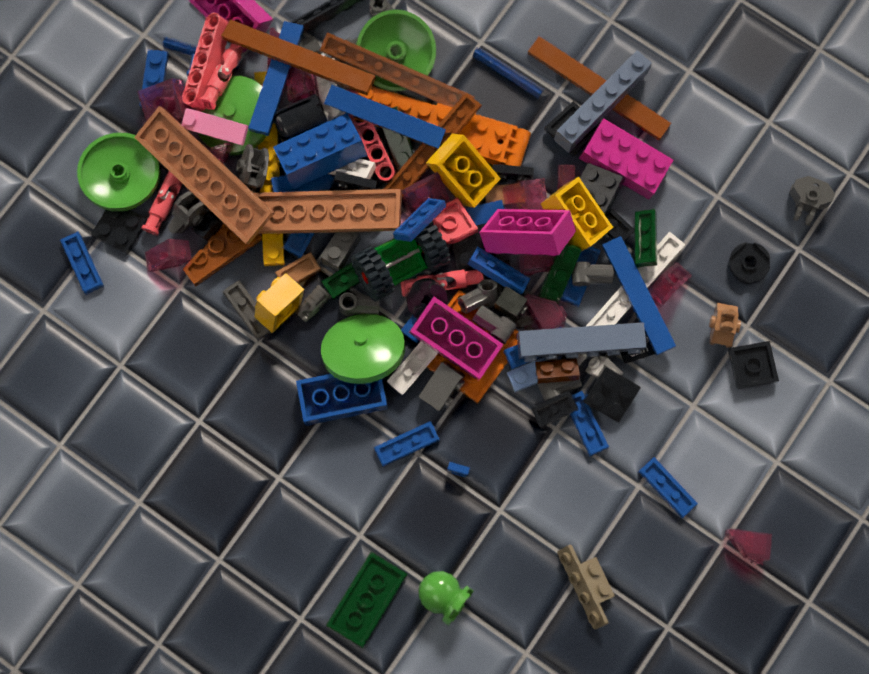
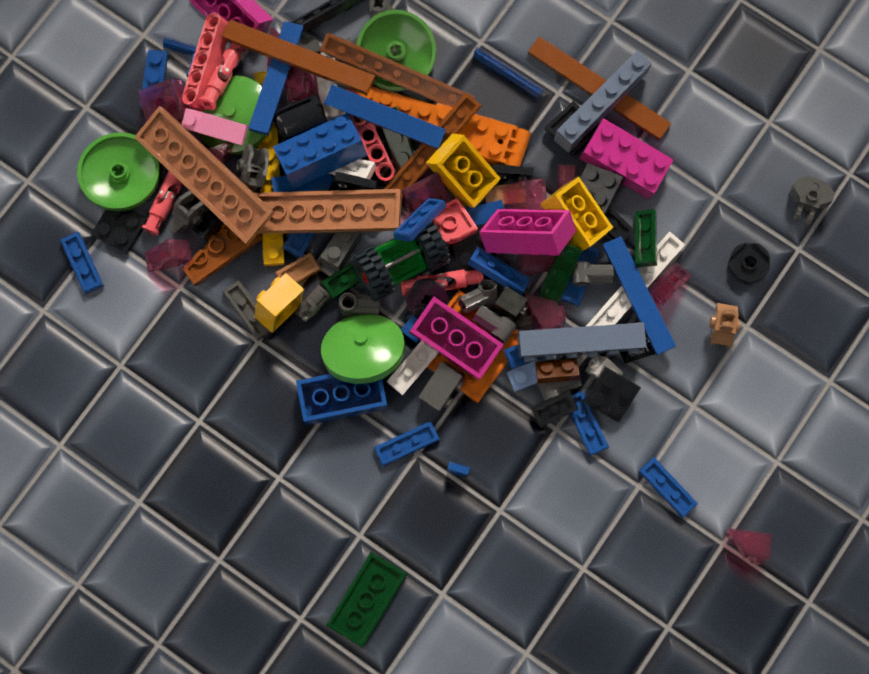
bright green tile [418,571,474,626] -> none
dark tan bracket [557,545,615,630] -> none
black plate [728,341,779,390] -> none

